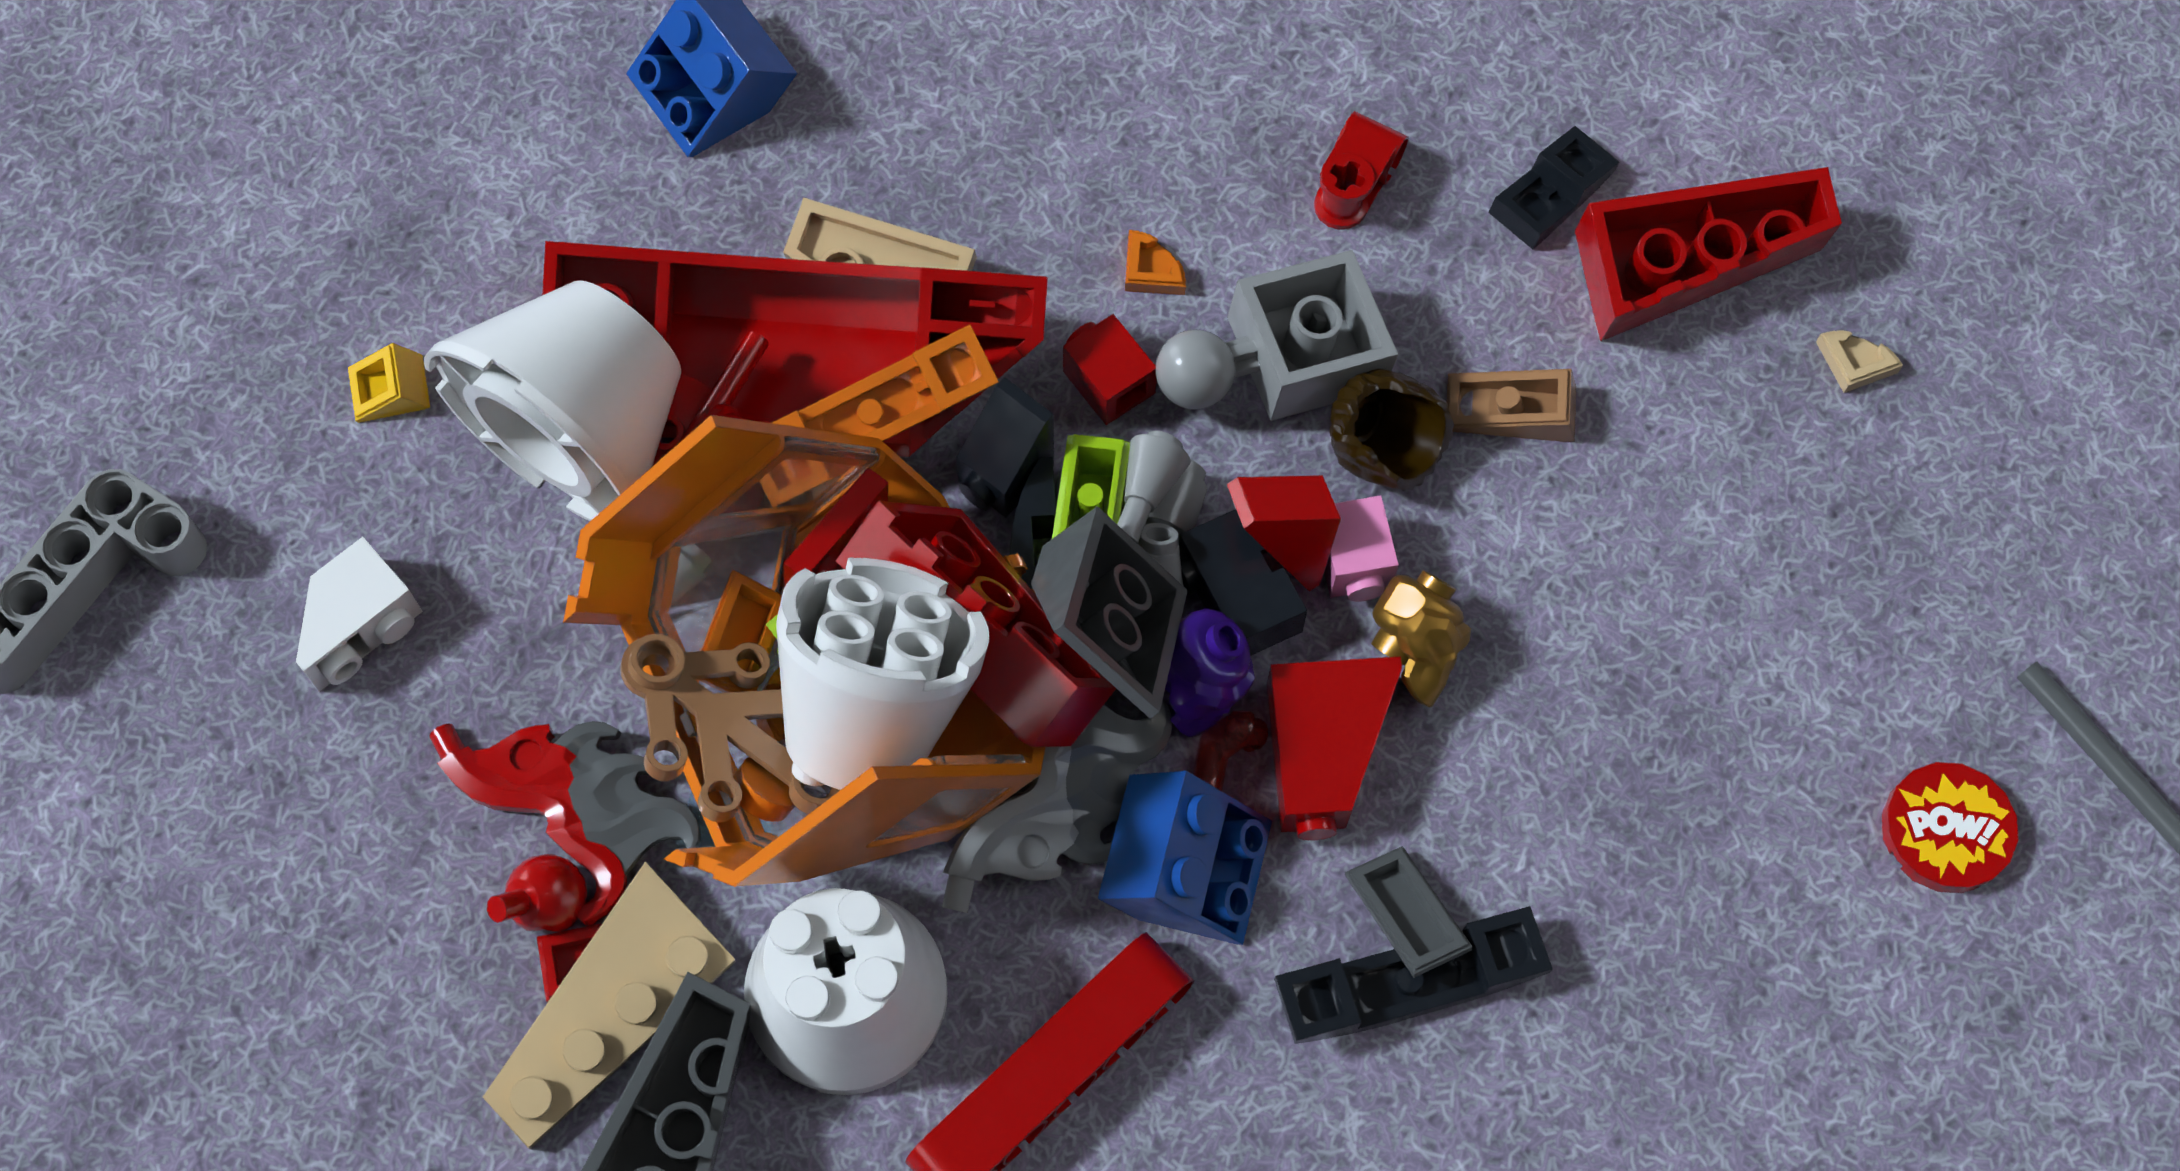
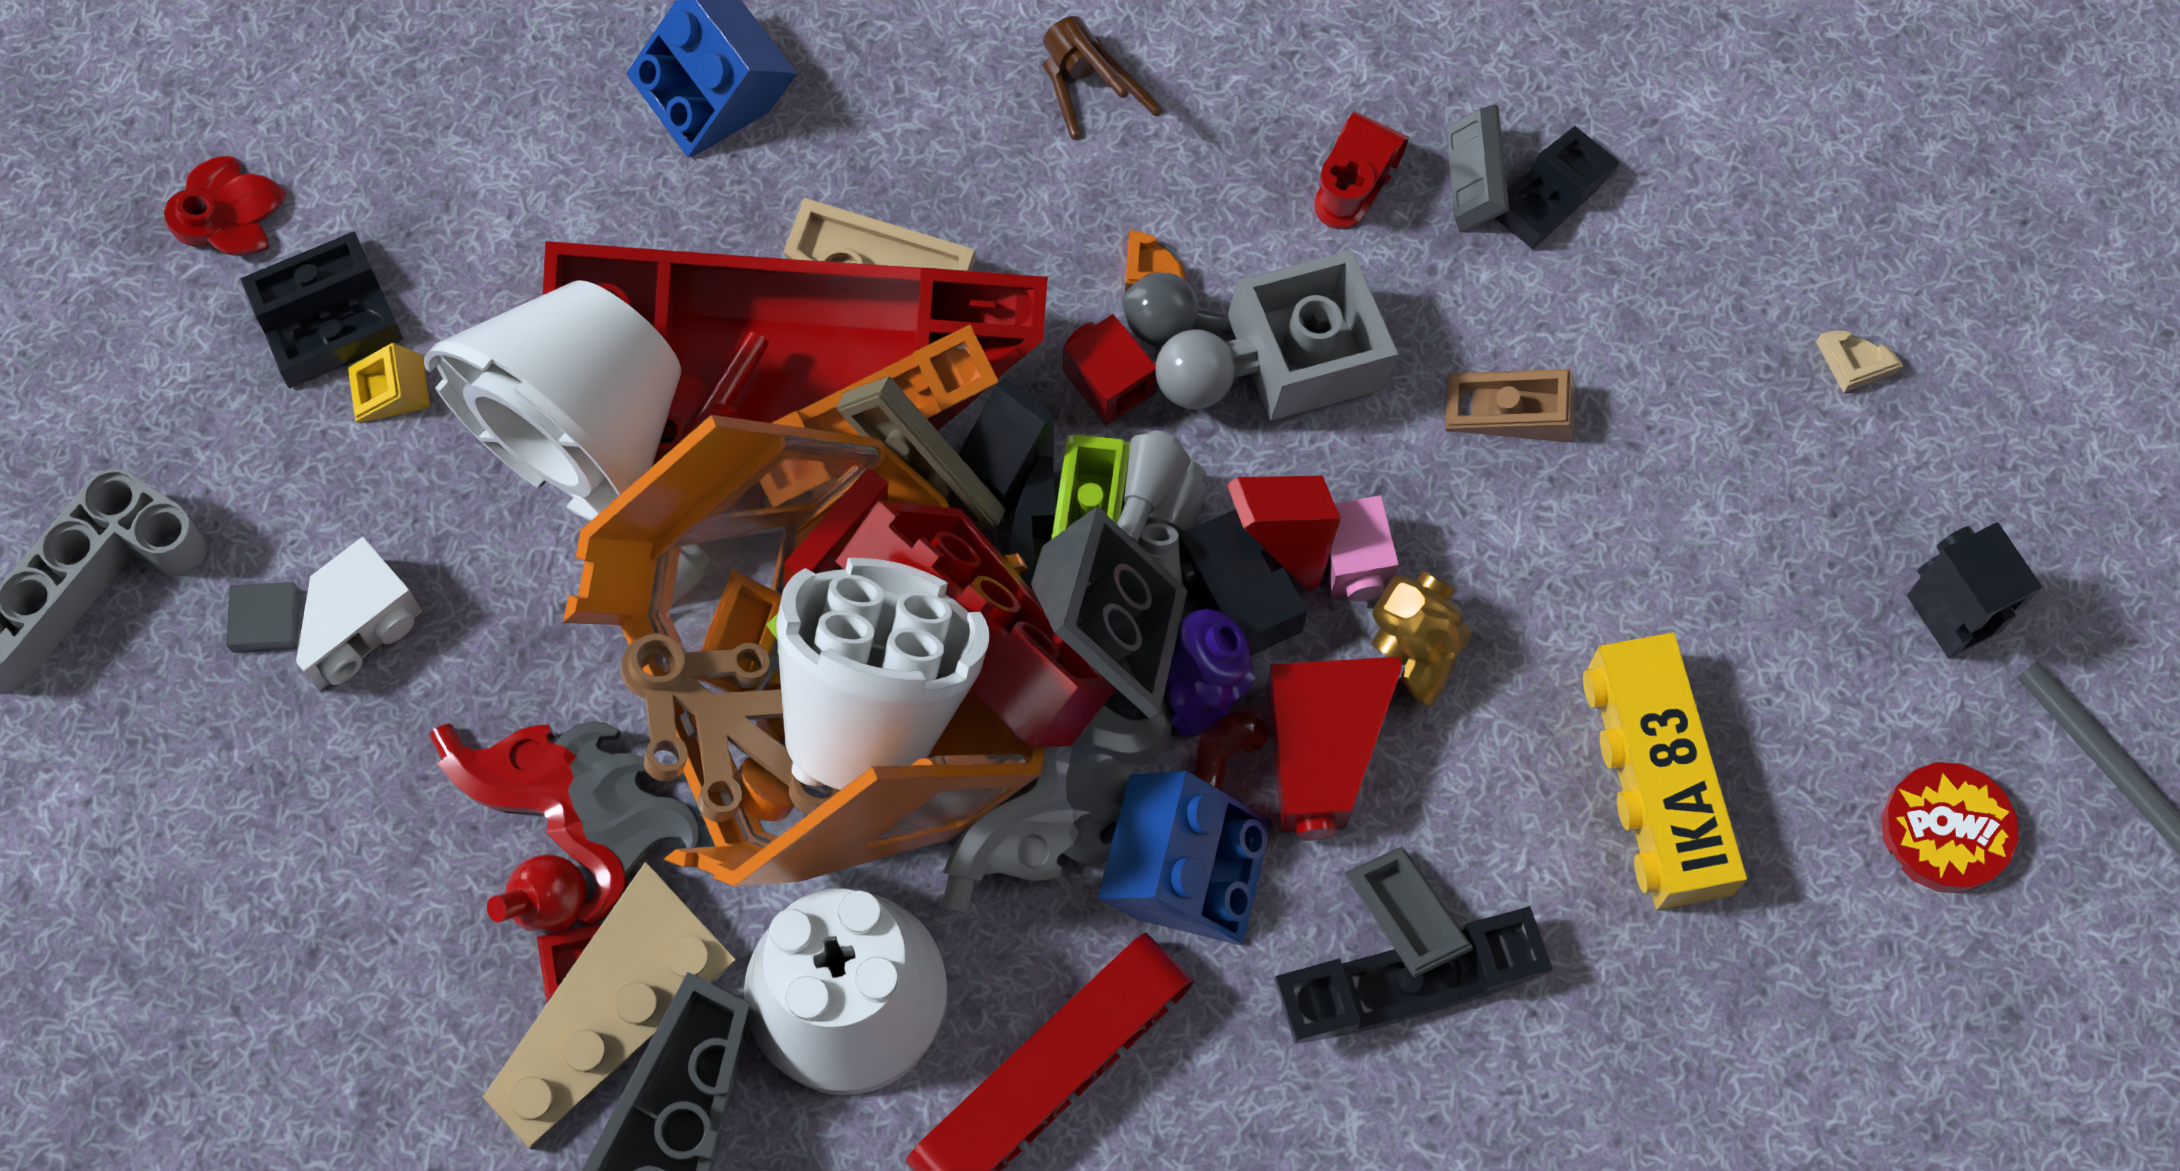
dark brown hair [1329,369,1454,492] -> none
red wedge [1575,167,1842,341] -> none
none -> red plate [164,156,286,256]
none -> dark grey tile [226,582,300,653]
none -> black slope [240,231,404,389]
none -> dark tan tile [836,376,1006,531]
none -> reddish brown plant [1043,16,1162,140]
none -> dark grey piece [1122,272,1225,346]
none -> dark grey tile [1446,104,1509,232]
none -> yellow brick [1583,632,1747,911]
none -> black brick [1906,522,2042,659]

